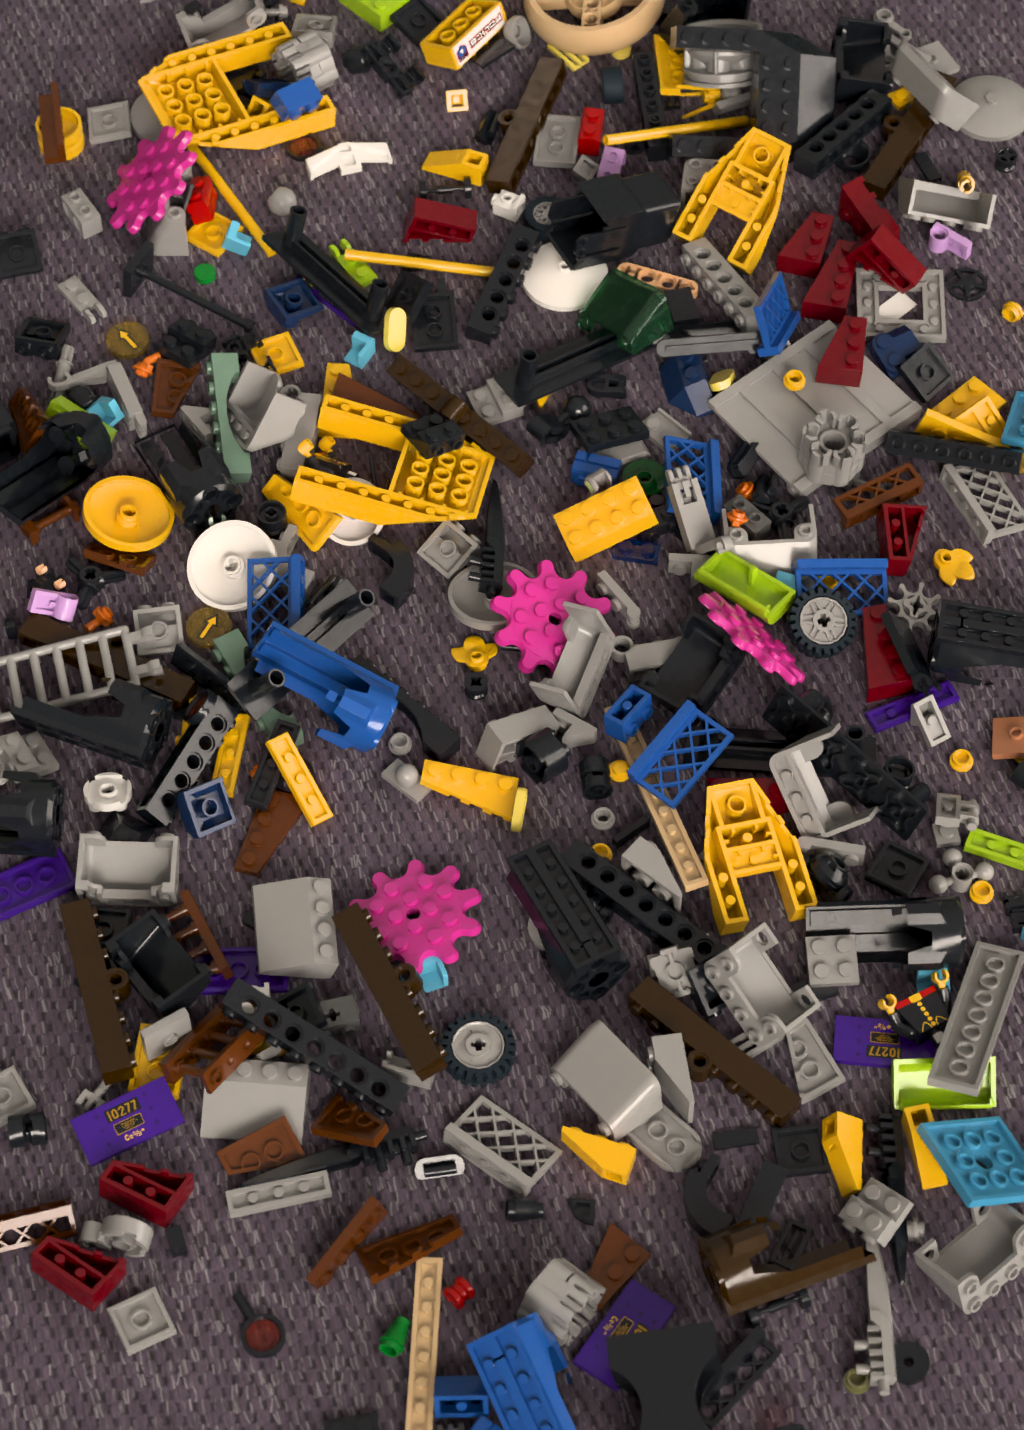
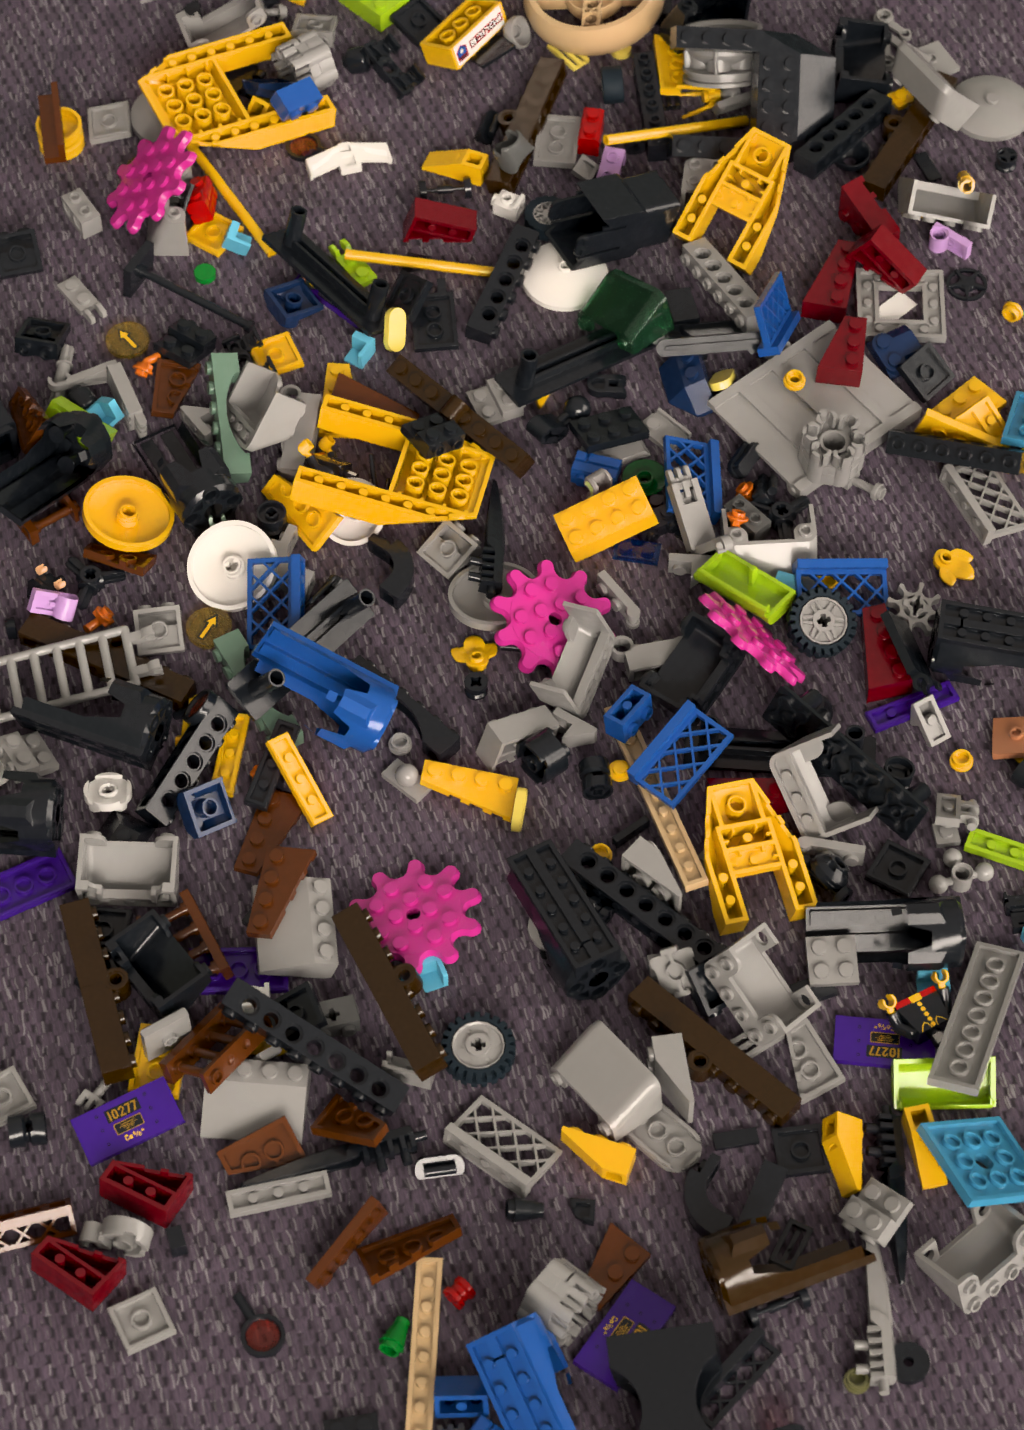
black tile [171,642,242,712] -> none
light grey piece [267,187,297,217] -> none
slope [446,89,468,112] -> none
light grey plate [591,807,615,831] -> none
light nougat beam [617,262,698,299] -> none
dark red wedge [776,211,834,279] -> none
reddish brown fence [832,462,924,530] -> none
dark red wedge [876,503,927,577] -> none
light grey plate [907,1217,925,1244] -> none
yellow plate [969,880,994,905] -> none
none -> reddish brown wing [246,845,317,939]
none -> dark grey hair [492,129,535,175]

